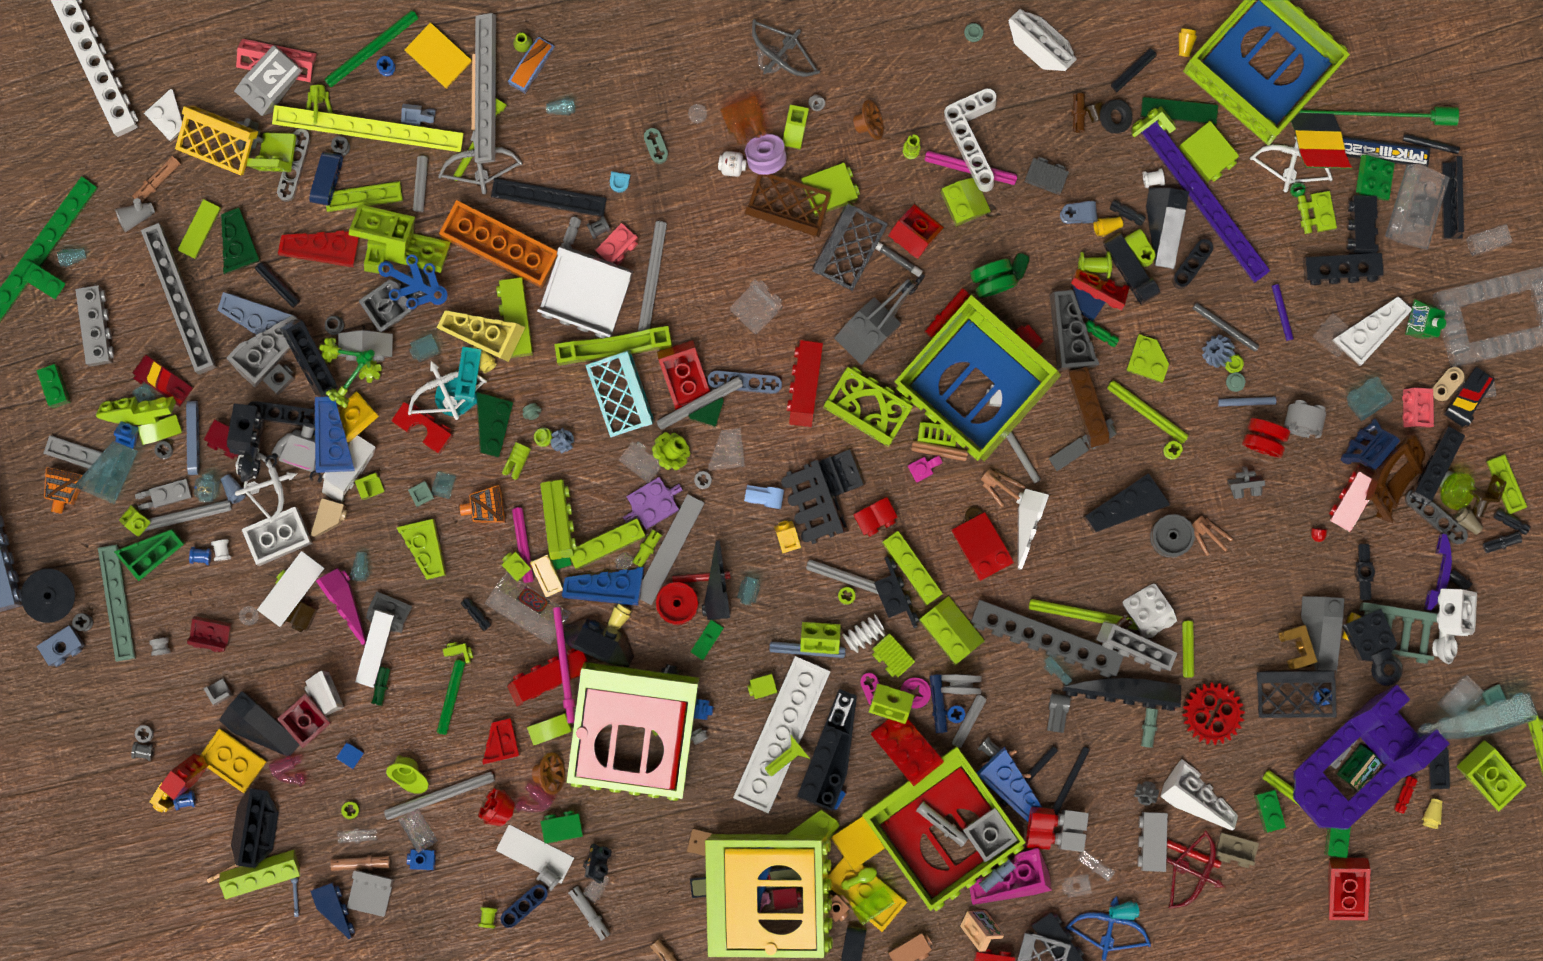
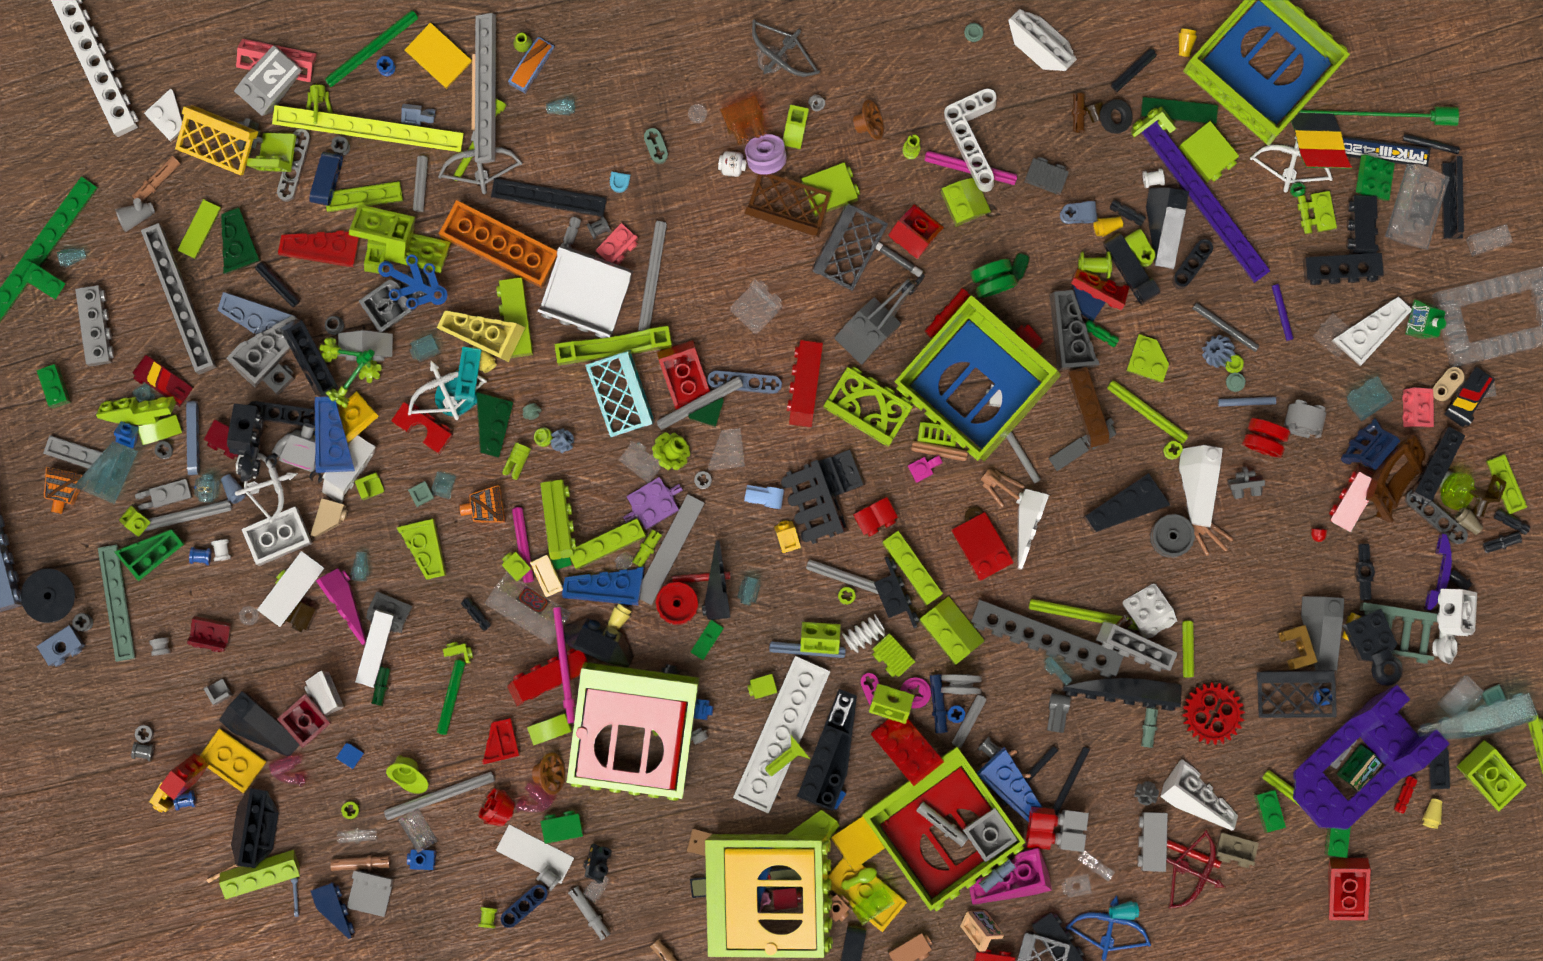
none -> white wedge [1179,445,1223,527]

